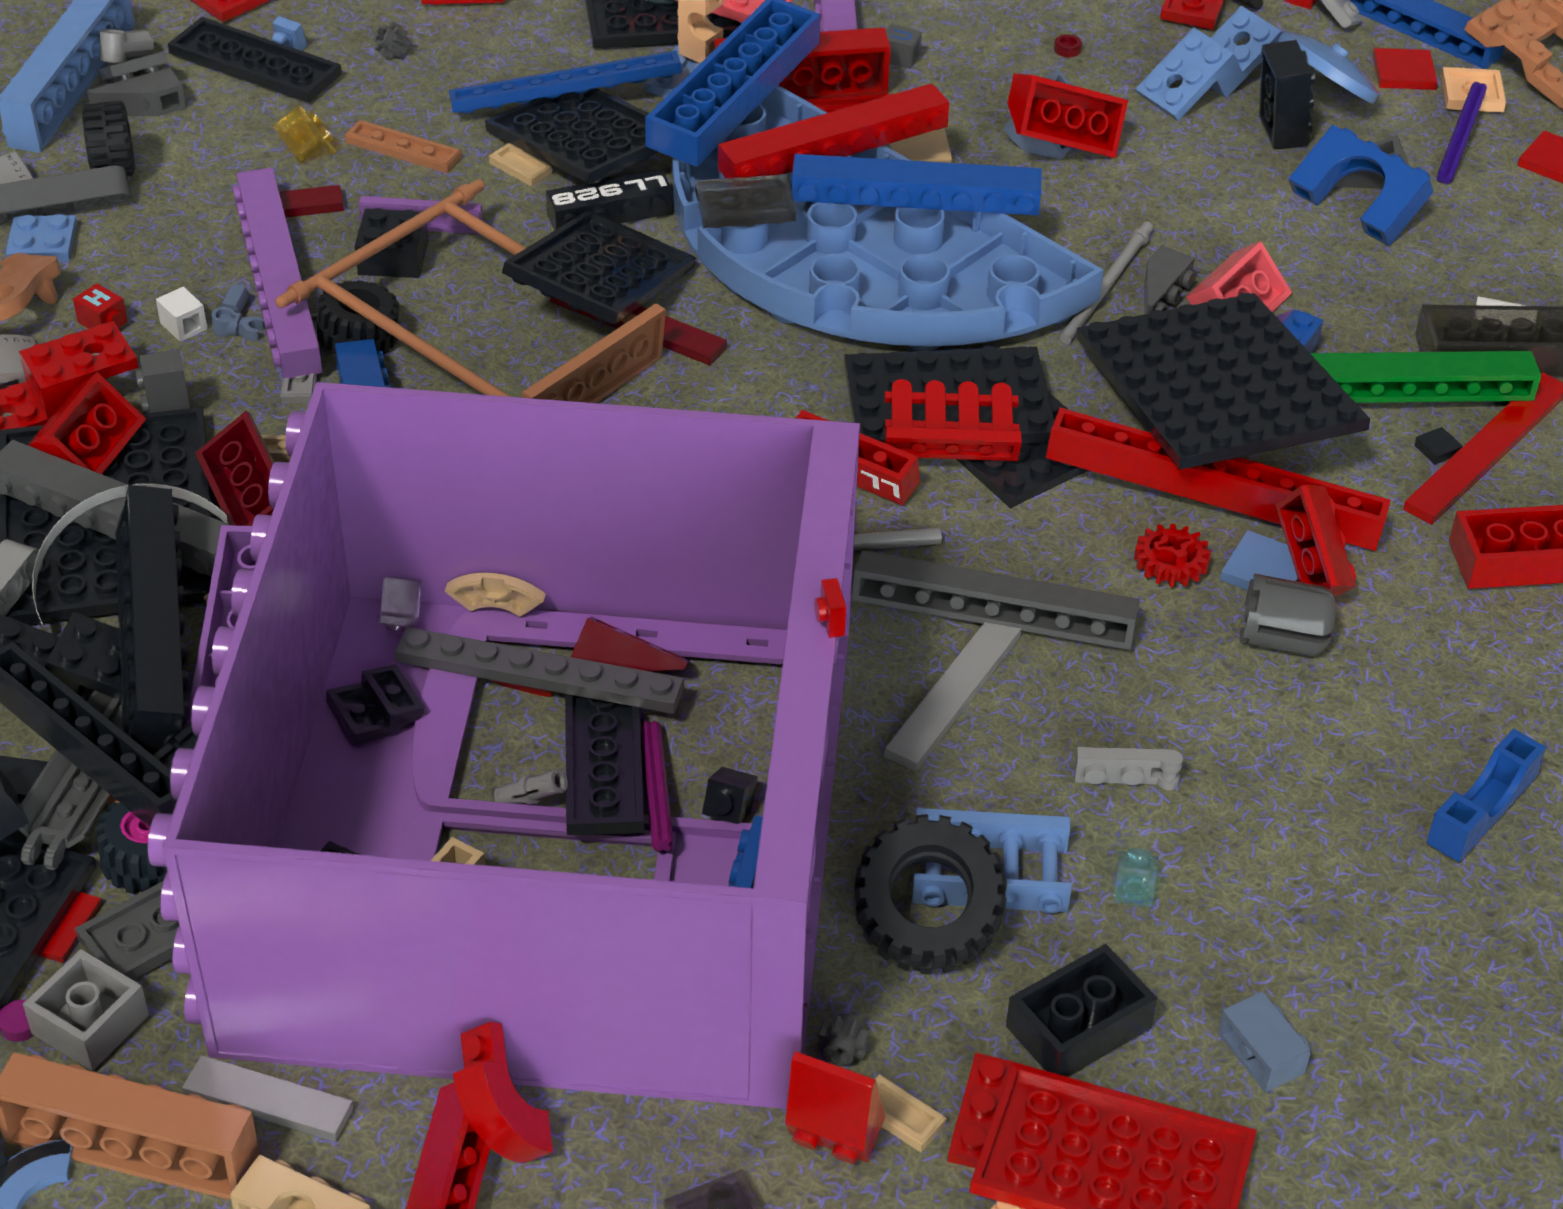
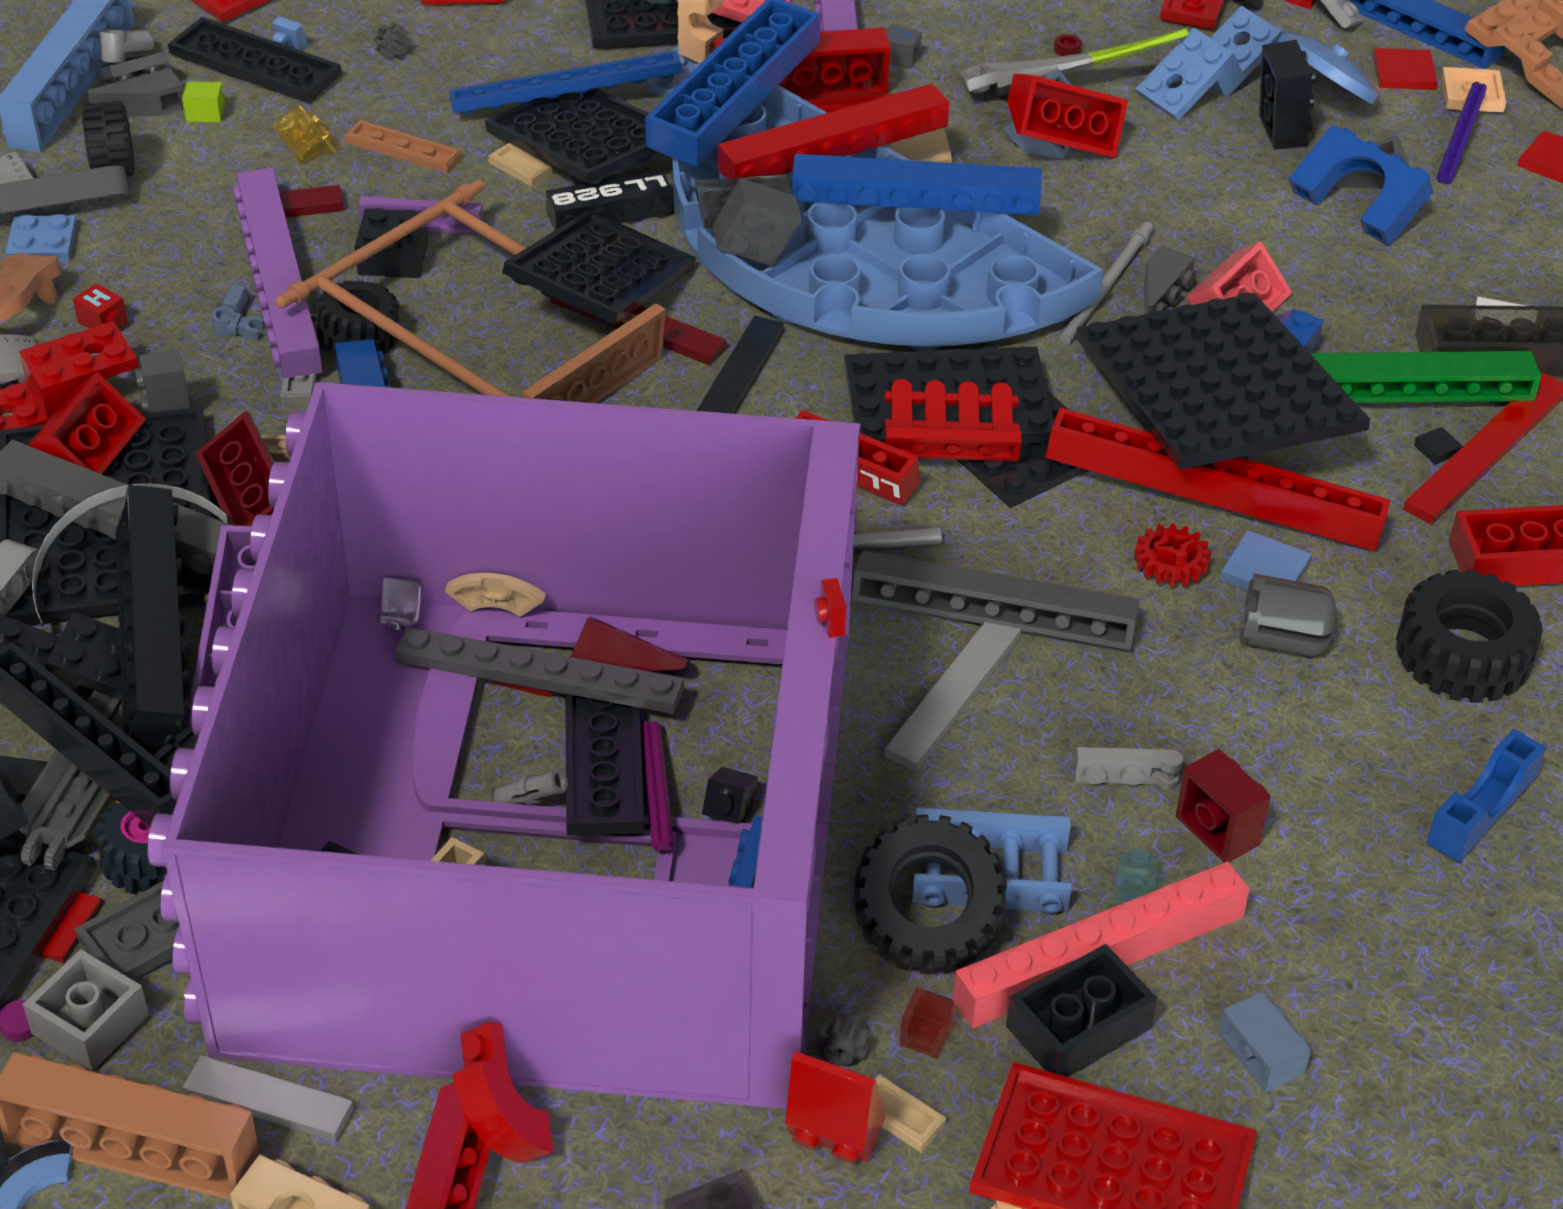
white brick [156,287,208,342] -> none
black slope [326,664,425,746] -> none
red plate [947,1052,1014,1168] -> none
red slope [1275,484,1356,596] -> none
none -> lime panel [182,82,225,122]
none -> black tile [696,315,784,414]
none -> dark grey brick [713,178,802,266]
none -> clear red panel [899,987,954,1059]
none -> coral brick [952,861,1250,1029]
none -> light grey plate [958,28,1189,97]
none -> dark red brick [1175,748,1271,863]
none -> black tyre [1396,570,1543,702]

